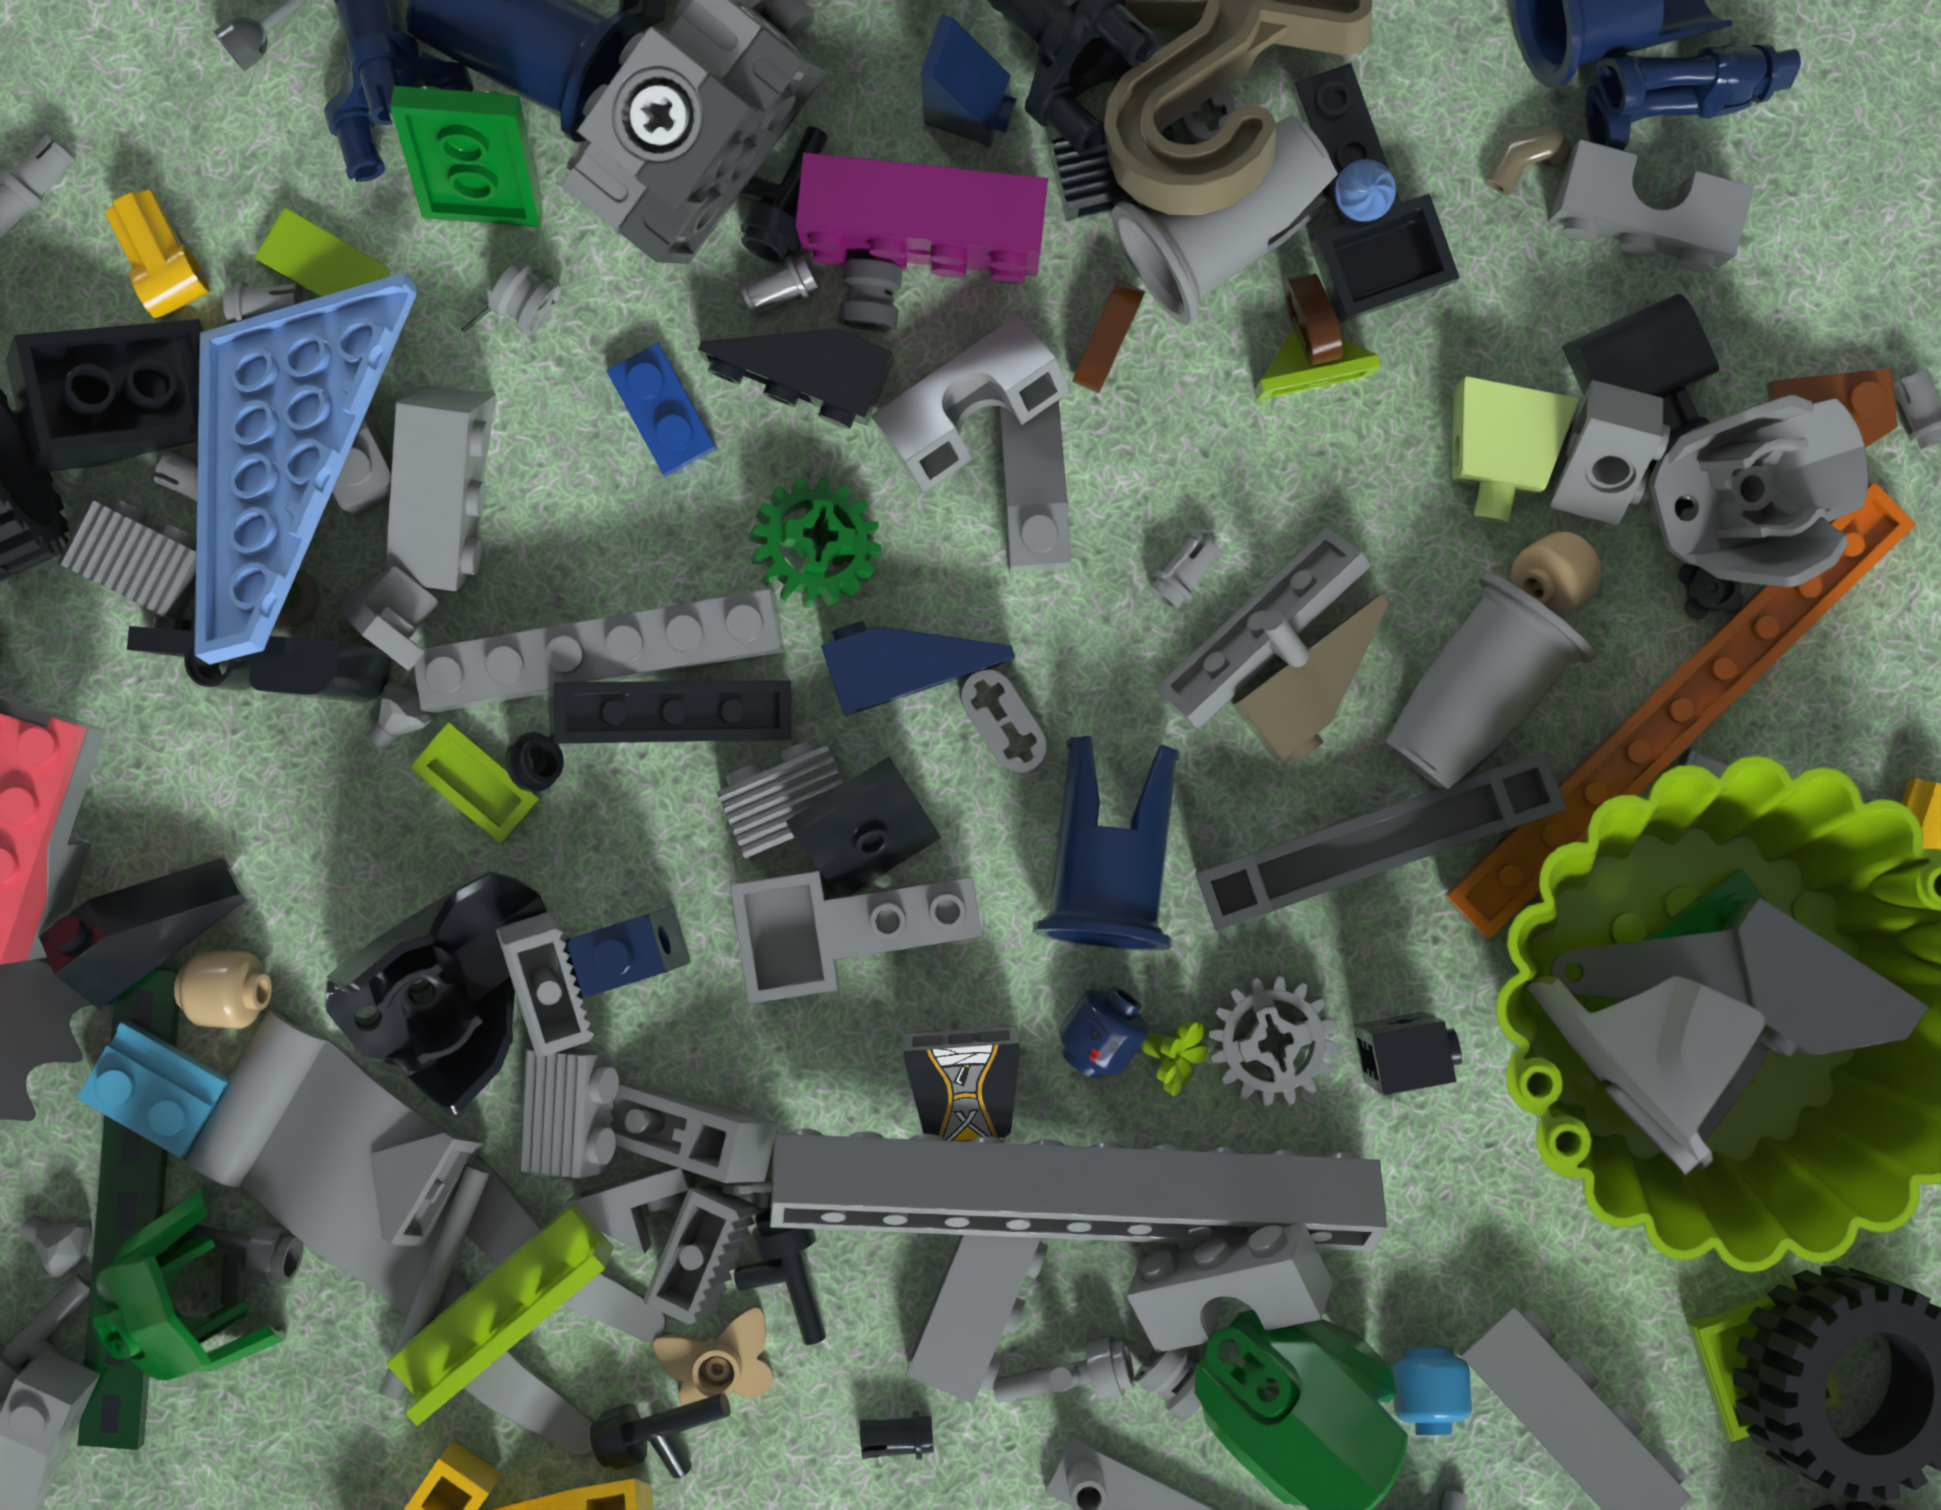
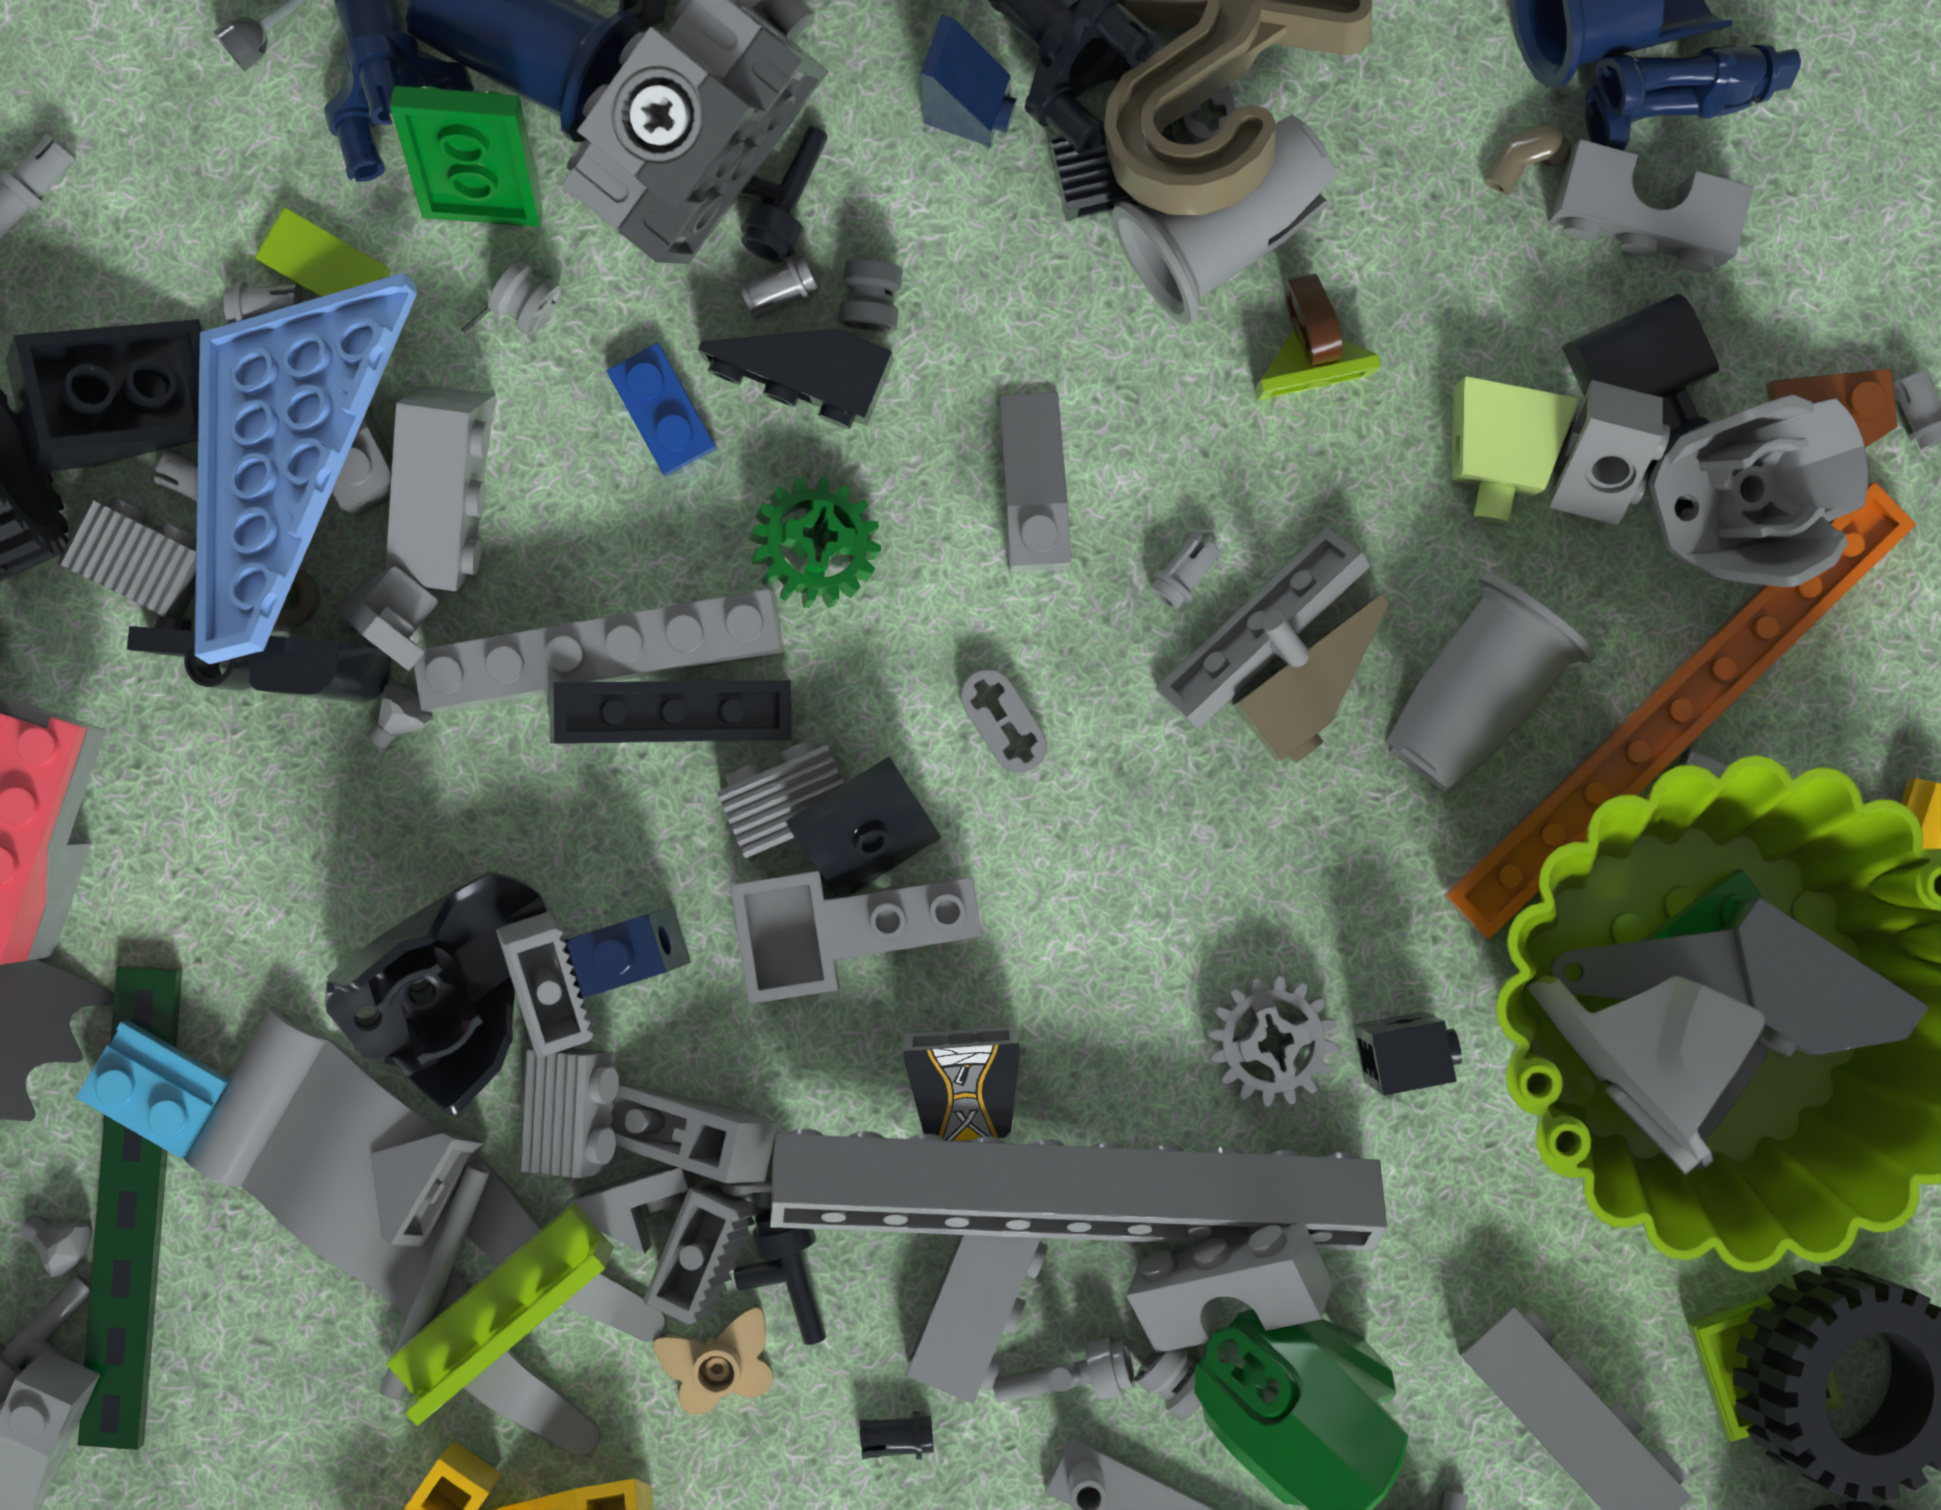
black slope [38,858,247,1010] -> none
green piece [92,1183,287,1381] -> none
yellow piece [105,189,211,319] -> none
dark grey piece [172,1222,303,1306] -> none
tan head [174,949,272,1029] -> none
lime tile [410,722,542,844] -> none
black plate [505,732,564,792] -> none
black piece [590,1393,731,1478] -> none
magenta brick [796,152,1048,284] -> none
dark blue slope [821,621,1015,716] -> none
light grey arch [871,313,1070,493] -> none
dark blue piece [1032,736,1180,951] -> none
dark blue head [1059,987,1148,1079] -> none
reddish brown beam [1072,279,1146,394] -> none
lime plant [1143,1020,1208,1097] -> none
dark grey arch [1195,751,1567,931] -> none
black plate [1292,63,1460,323] -> none
medium blue plate [1334,159,1396,222] -> none
dark azure head [1392,1347,1472,1435] -> none
tan head [1510,532,1602,617] -> none
black plate [1678,563,1744,620] -> none

